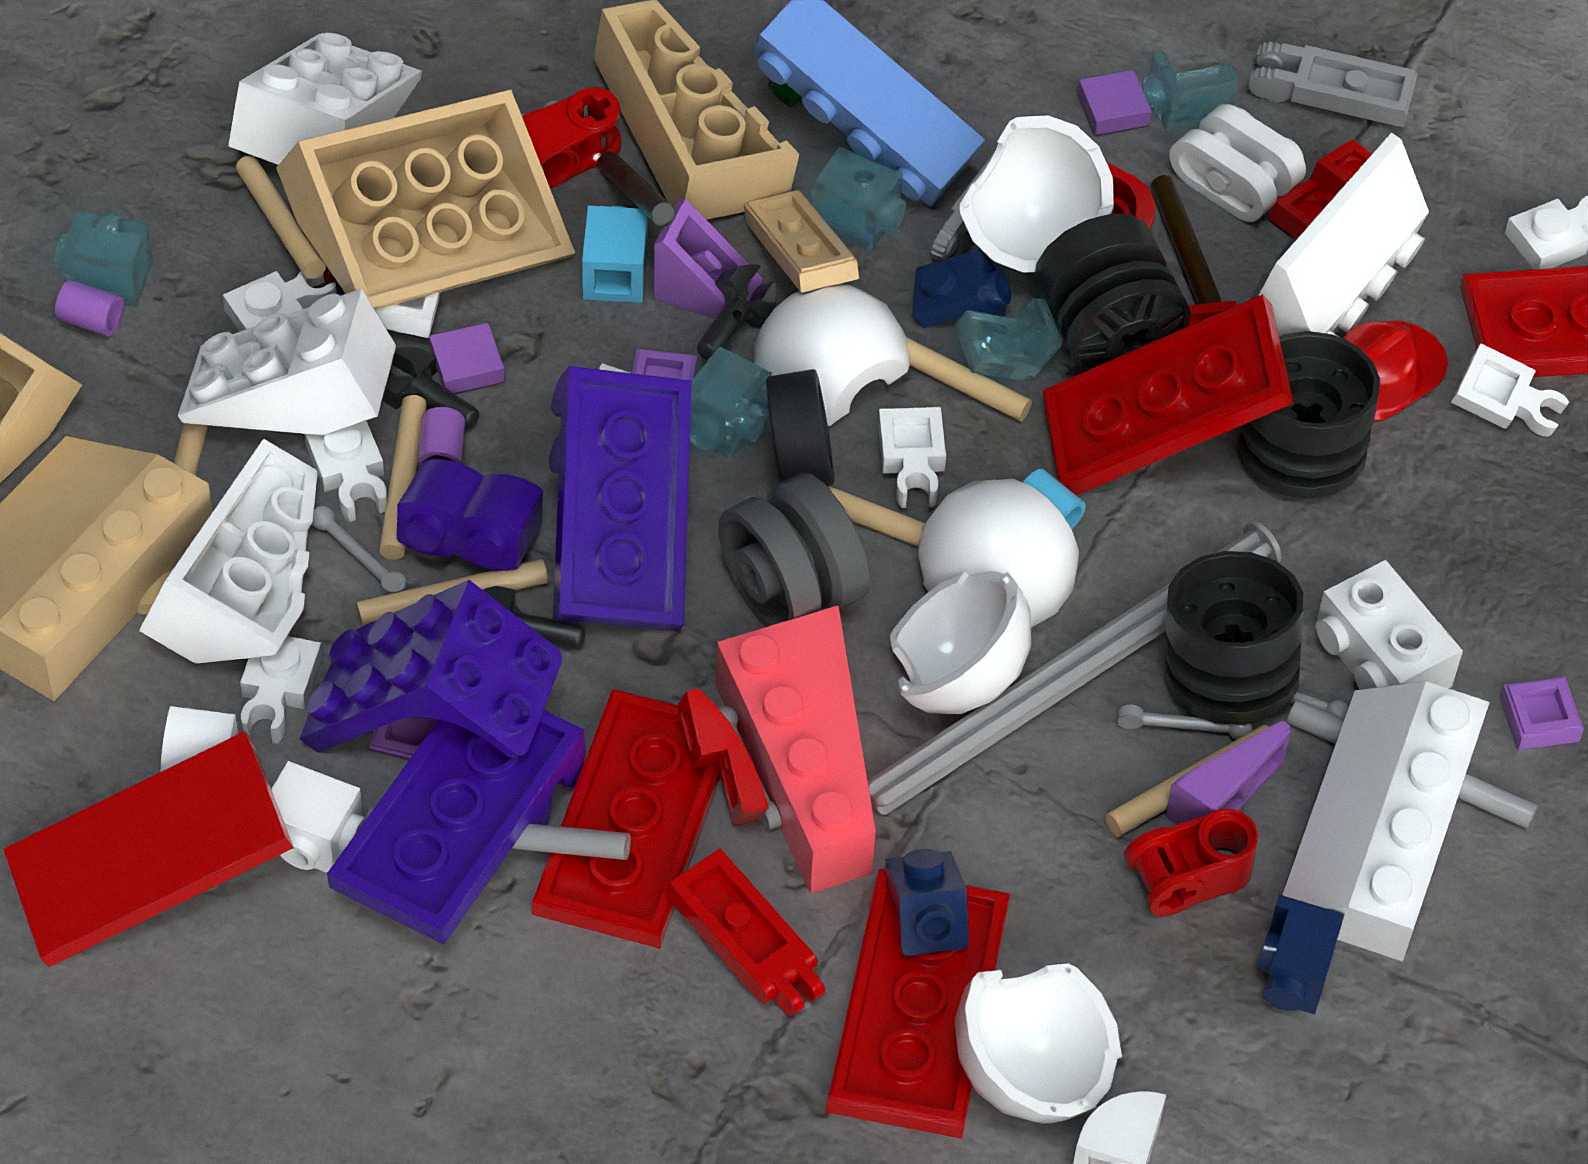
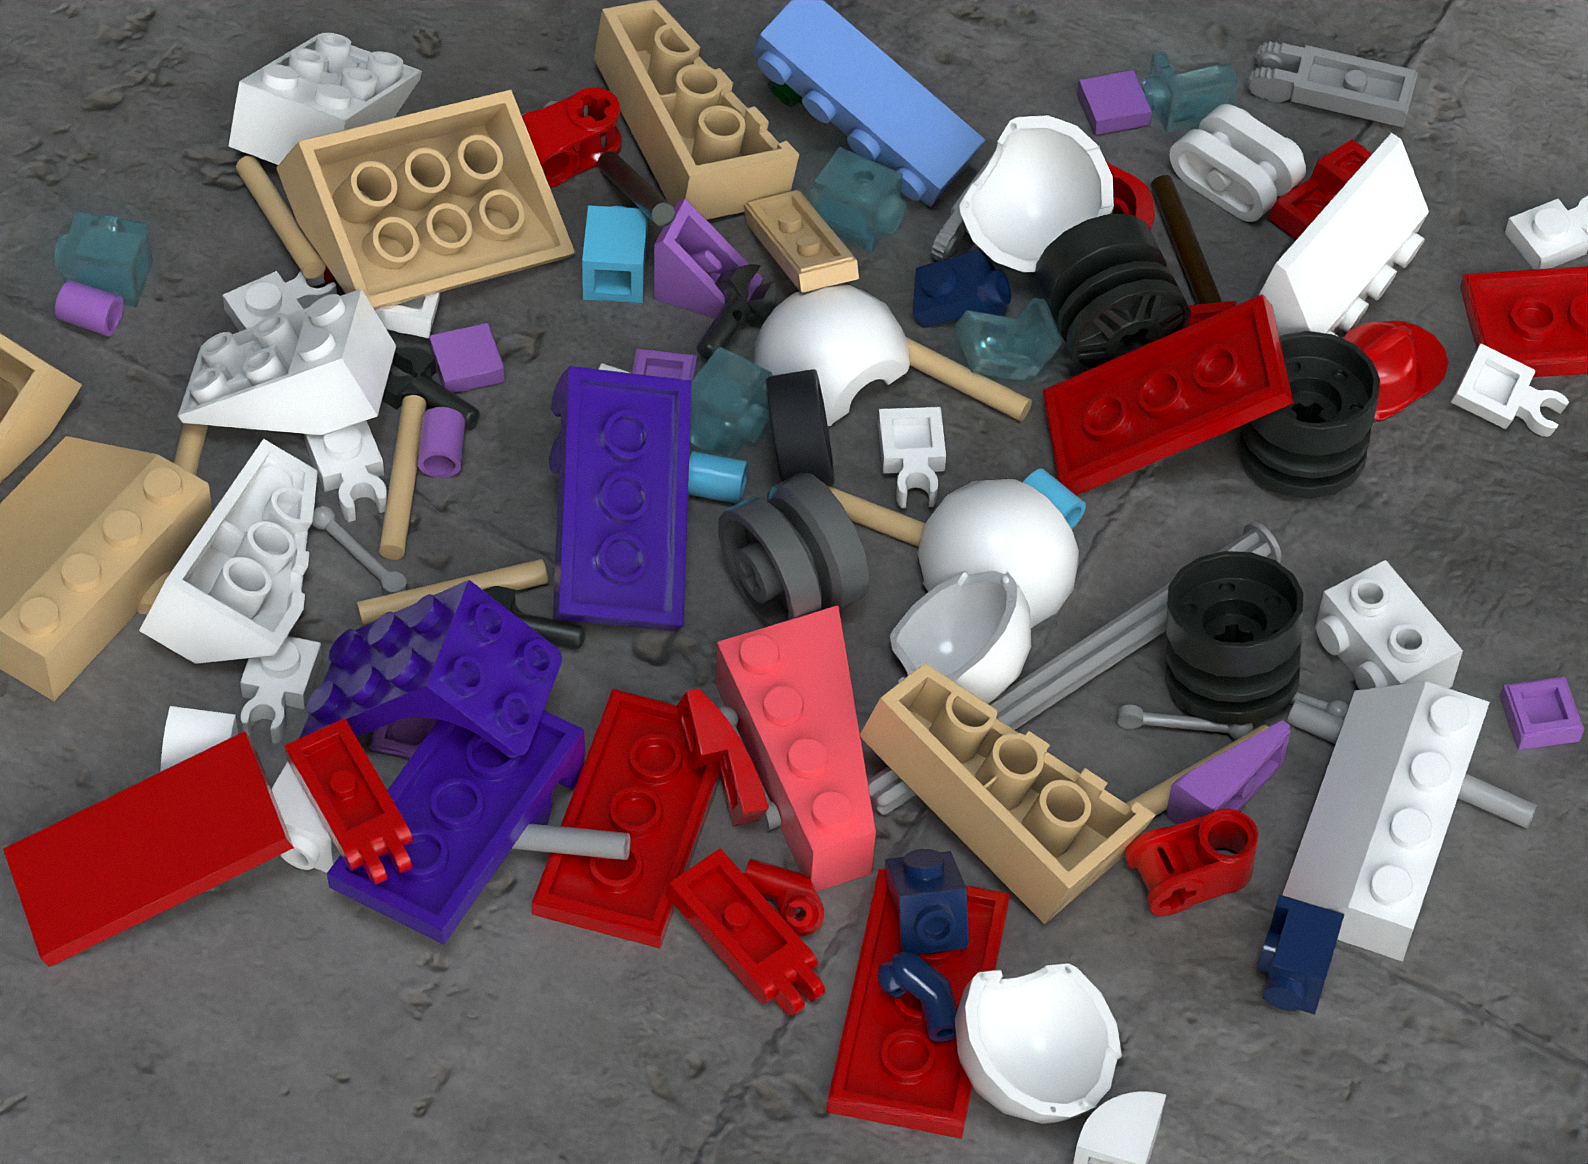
dark purple brick [397,459,543,571] -> none
none -> red hinge [284,718,413,885]
none -> medium azure hinge [688,451,748,504]
none -> red arm [744,858,824,936]
none -> tan wedge [860,663,1156,924]
none -> dark blue arm [877,951,957,1042]

